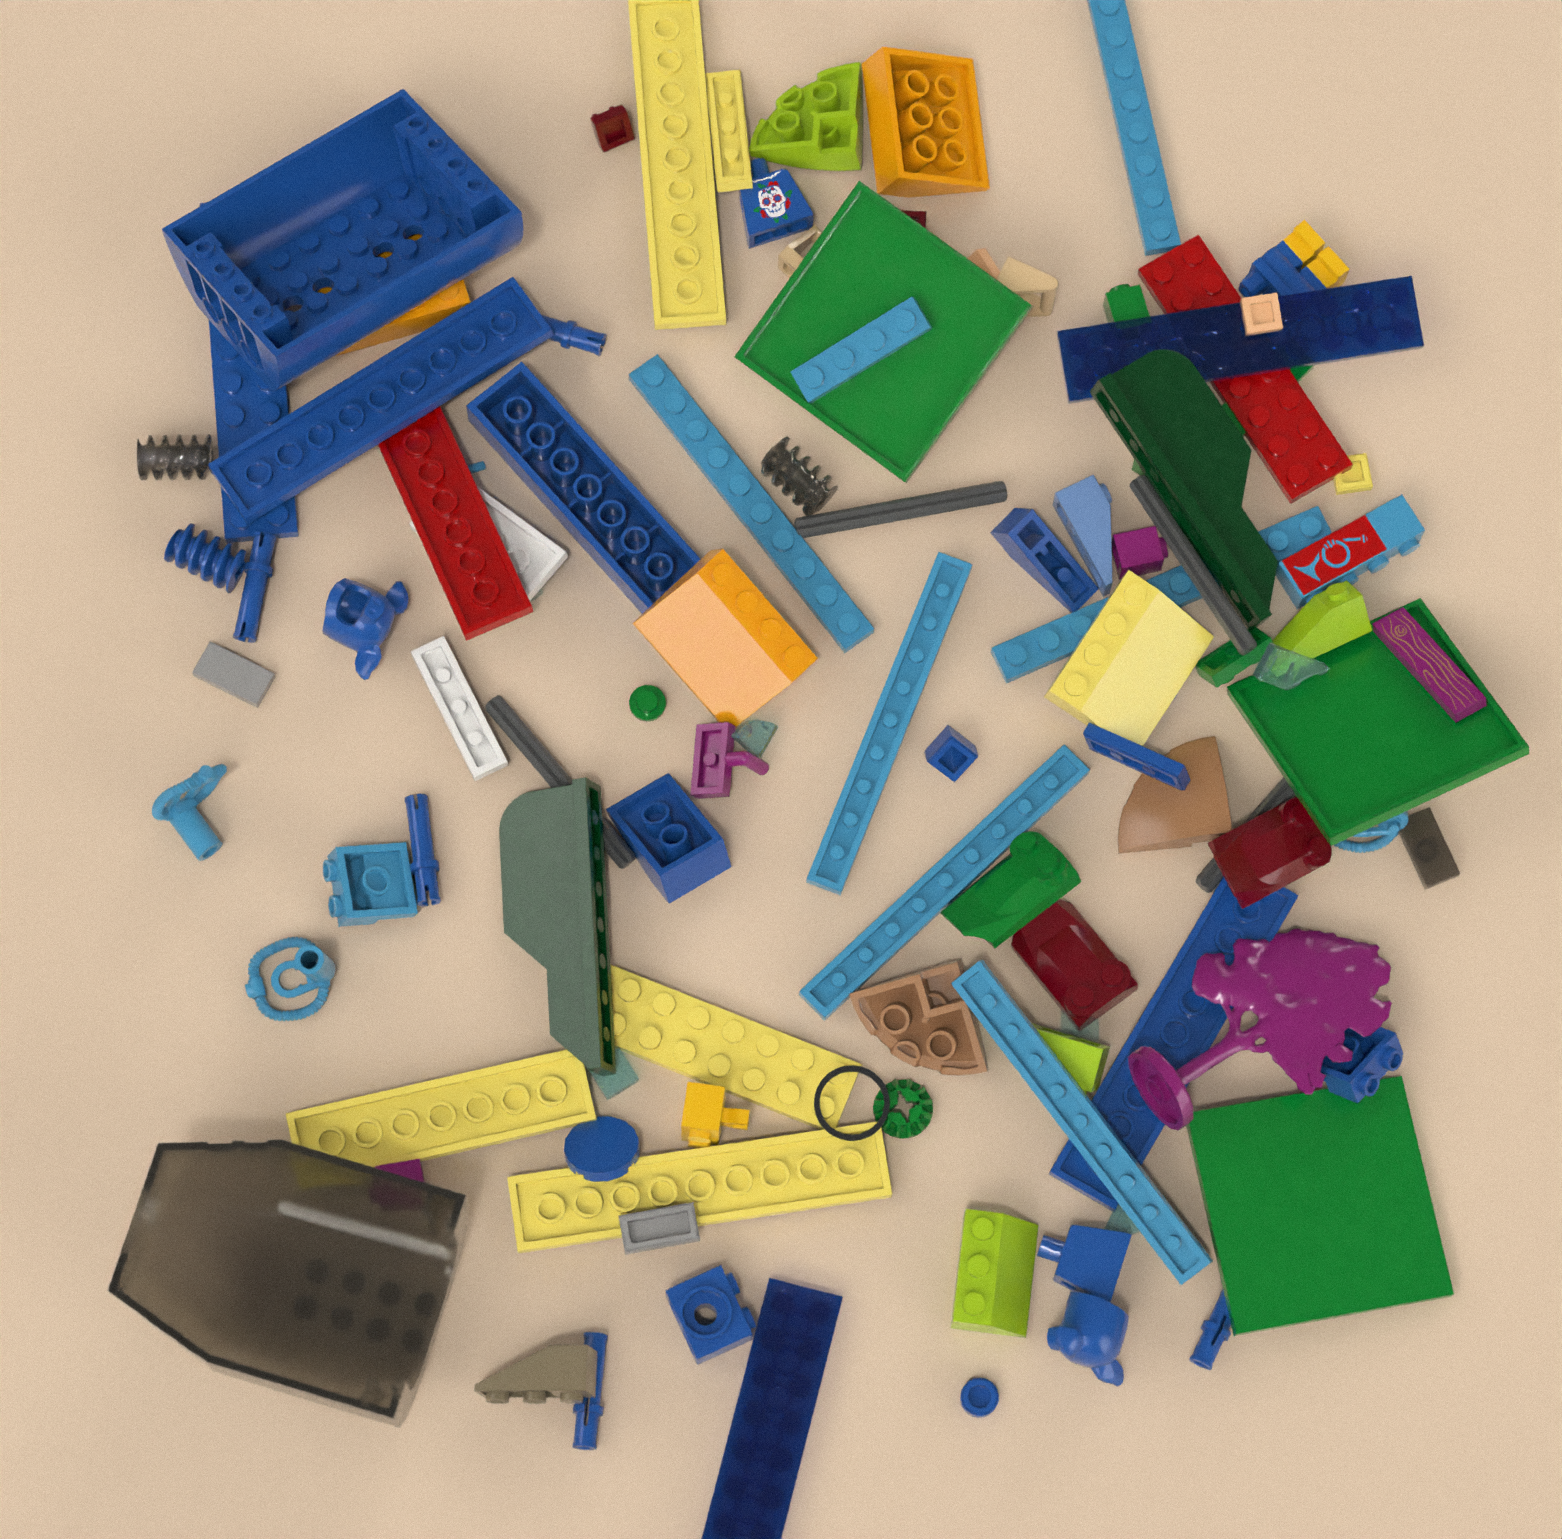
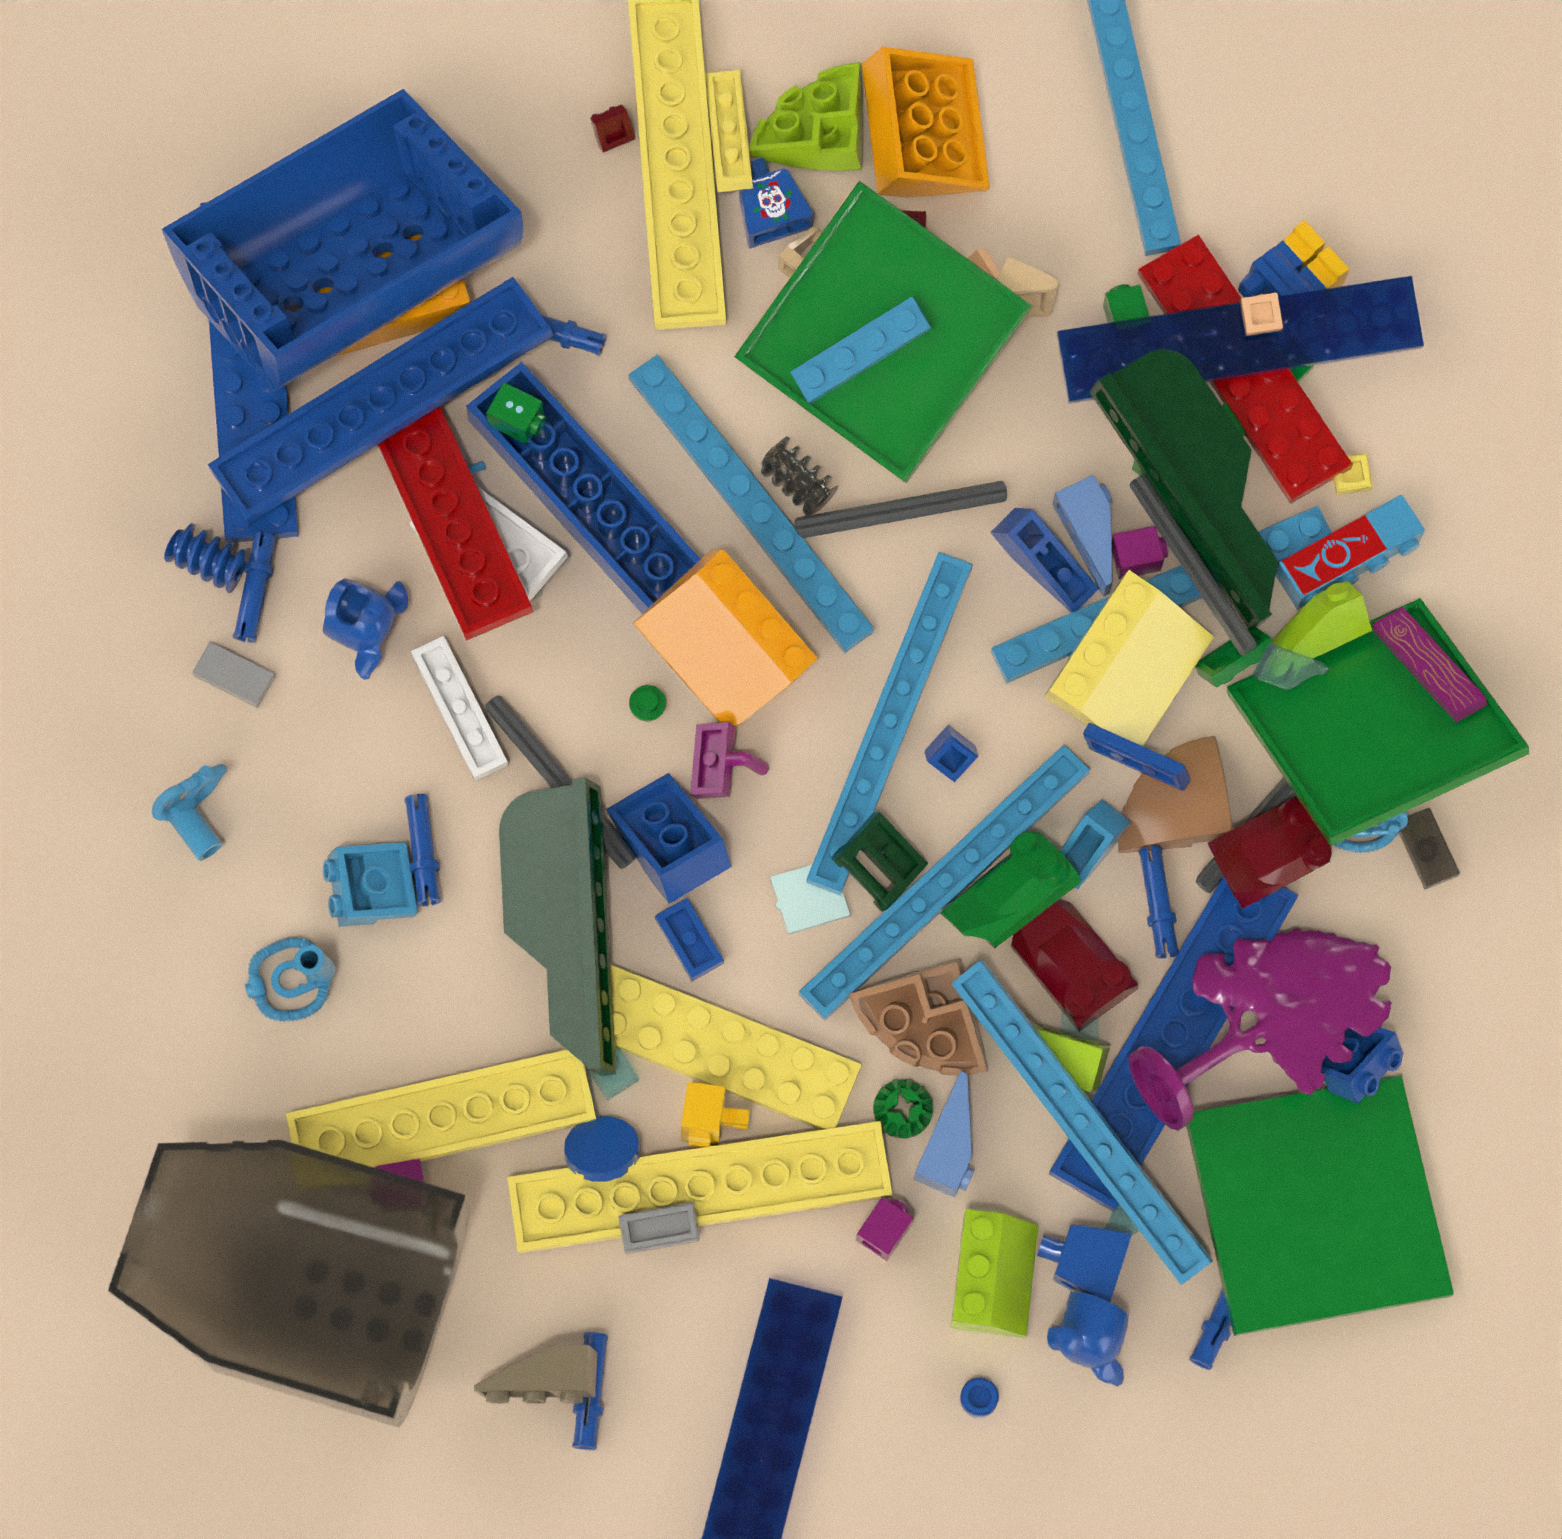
clear smoke piece [137,434,214,481] -> none
blue brick [665,1265,756,1365] -> none
clear light blue tile [731,719,778,758] -> none
black piece [814,1065,890,1141] -> none
none -> green brick [486,383,546,444]
none -> blue plate [655,898,724,982]
none -> light aqua piece [770,865,850,935]
none -> dark green plate [832,812,928,912]
none -> magenta brick [856,1197,914,1262]
none -> medium blue slope [914,1071,975,1198]
none -> dark azure slope [1060,799,1131,889]
none -> blue pin [1138,846,1179,959]

